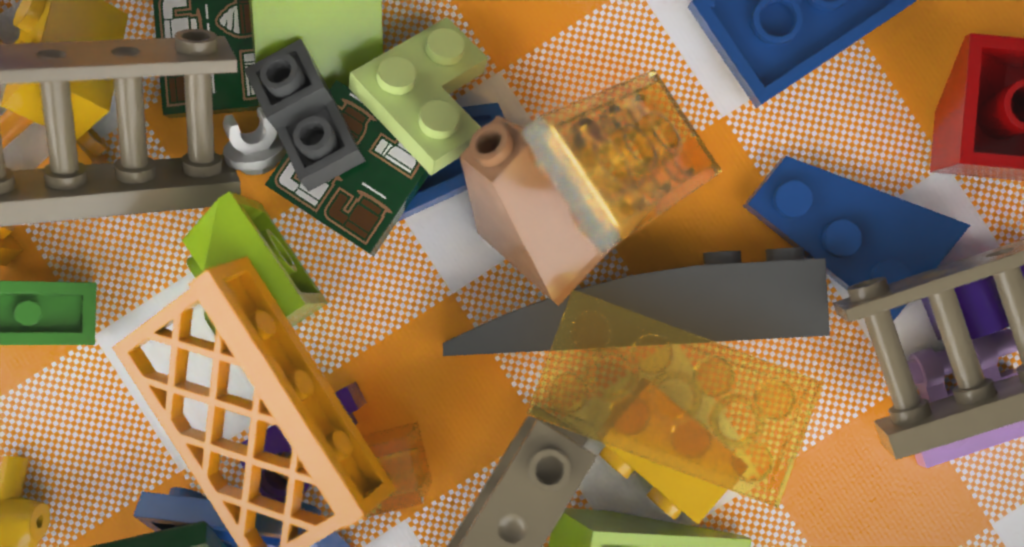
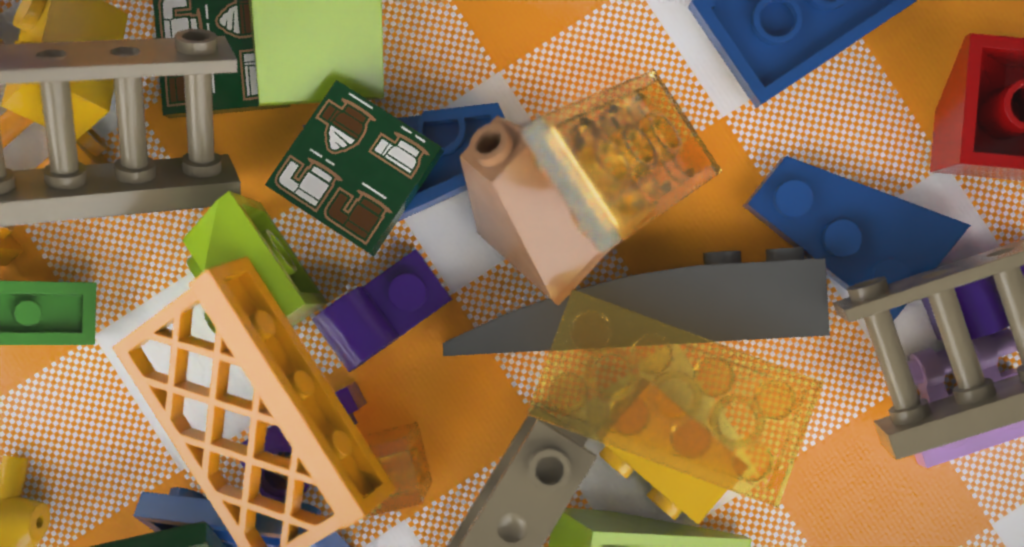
white plate [223,107,286,175] -> none
dark grey slope [244,39,366,191] -> none
yellowish green plate [349,17,488,176] -> none
none -> dark purple plate [312,249,453,372]

